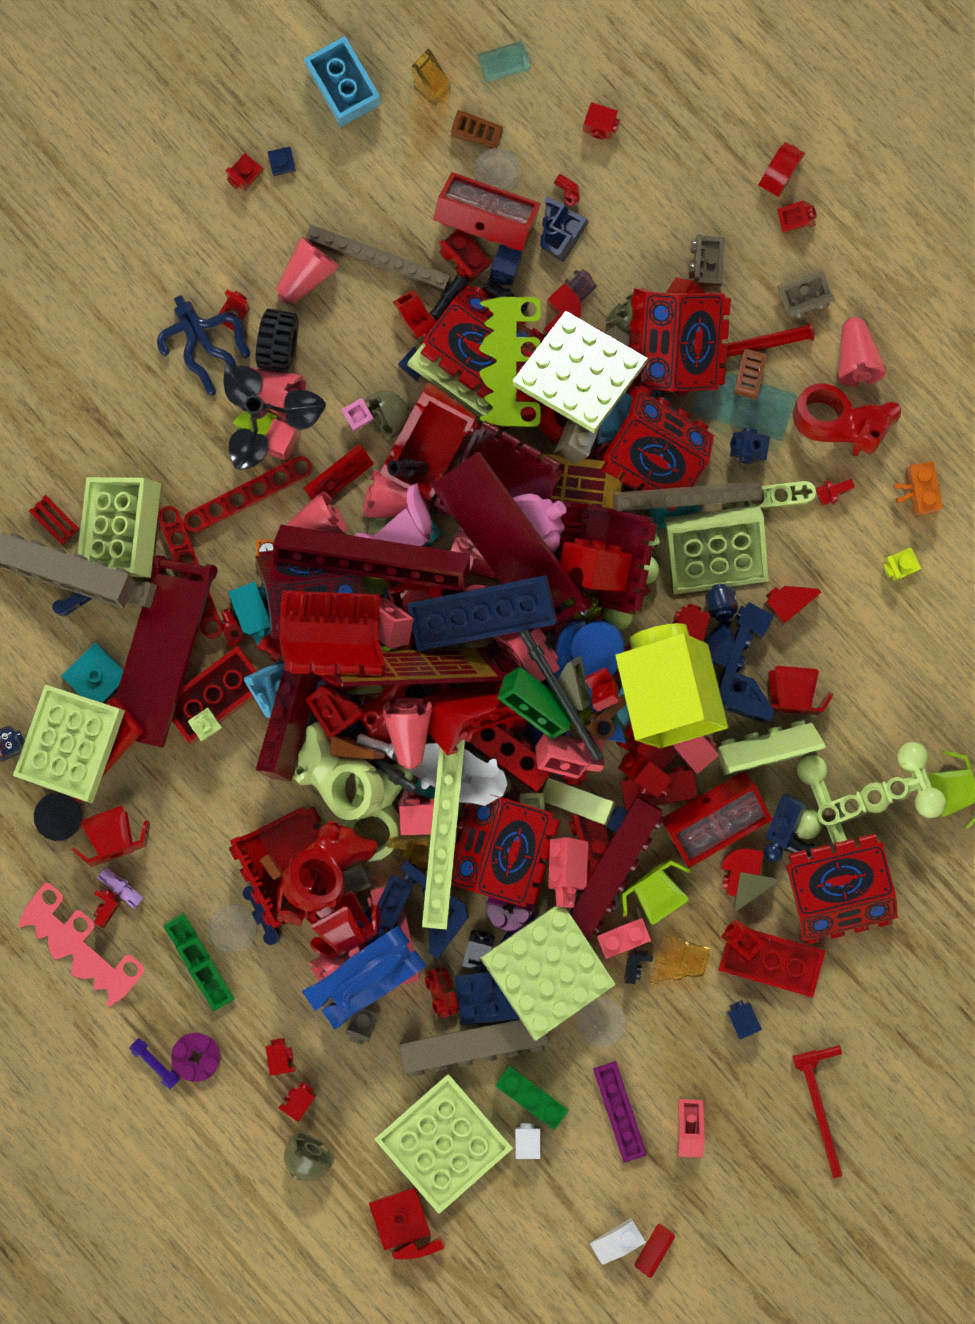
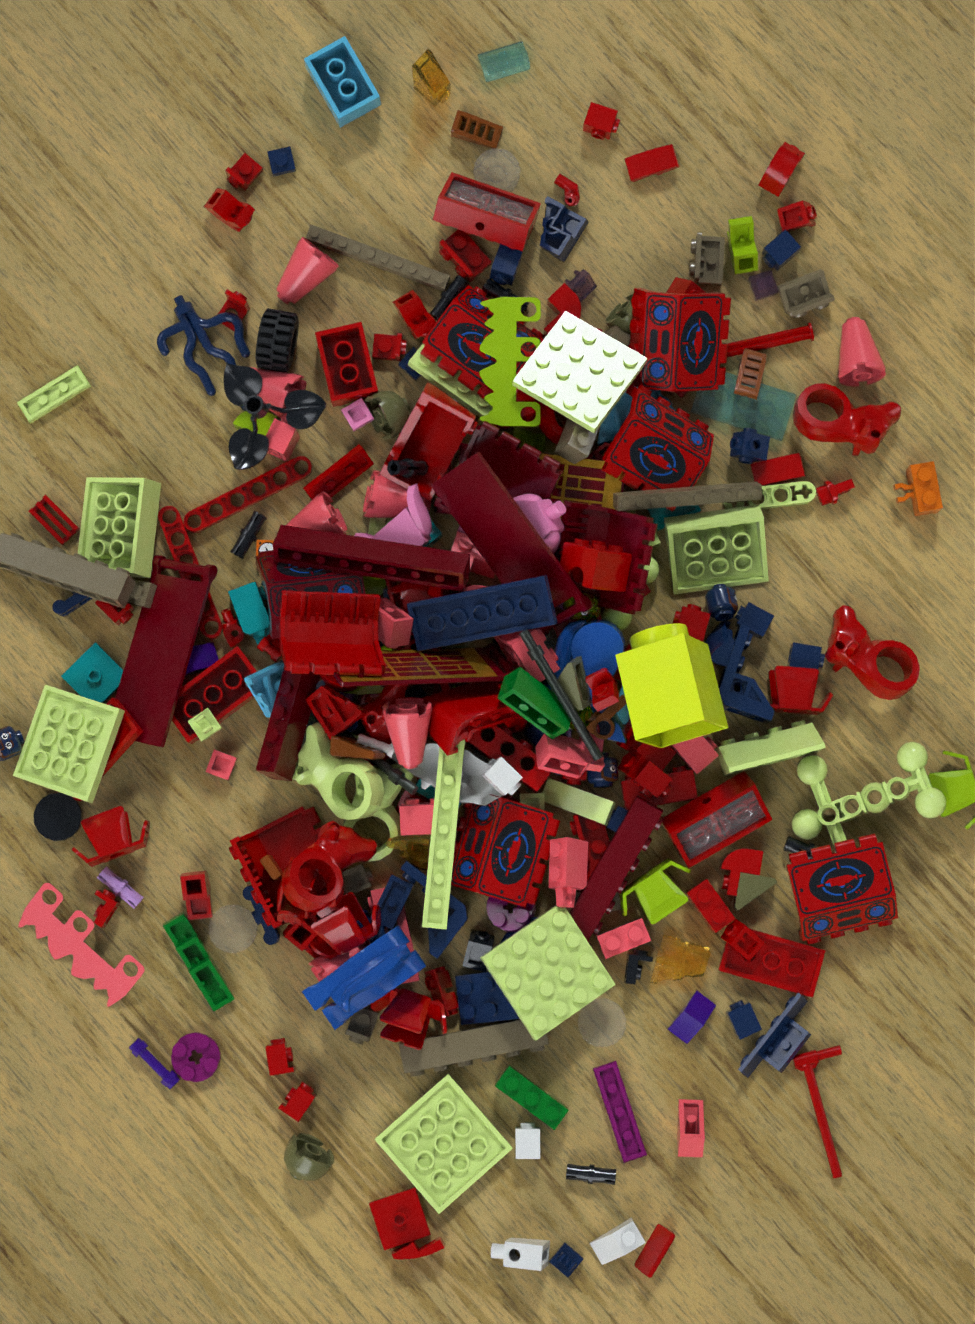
red slope [764,586,822,626] -> none
dark blue plate [764,793,807,862] -> none
neon yellow bracket [883,547,921,581] -> none
none -> yellowish green tile [17,365,91,424]
none -> red bracket [95,600,135,626]
none -> red brick [180,870,213,920]
none -> dark purple slope [185,642,219,677]
none -> red brick [203,188,255,232]
none -> coral plate [206,749,238,781]
none -> black pin [230,511,267,559]
none -> red brick [283,918,321,958]
none -> red brick [315,321,378,407]
none -> red piece [370,988,447,1050]
none -> red bracket [372,333,407,361]
none -> white brick [482,757,523,796]
none -> white torso [491,1238,550,1271]
none -> clear neon green bracket [510,426,546,453]
none -> dark blue tile [549,1242,584,1278]
none -> black pin [566,1164,616,1185]
none -> dark blue head [587,752,619,788]
none -> red slope [624,144,680,182]
none -> dark purple slope [668,990,716,1044]
none -> red brick [685,879,735,933]
none -> lime brick [727,216,758,274]
none -> dark blue bracket [738,993,811,1078]
none -> tile [748,270,779,301]
none -> red slope [750,453,806,486]
none -> dark blue brick [762,229,801,271]
none -> dark blue brick [787,642,825,669]
none -> red animal [825,605,920,700]

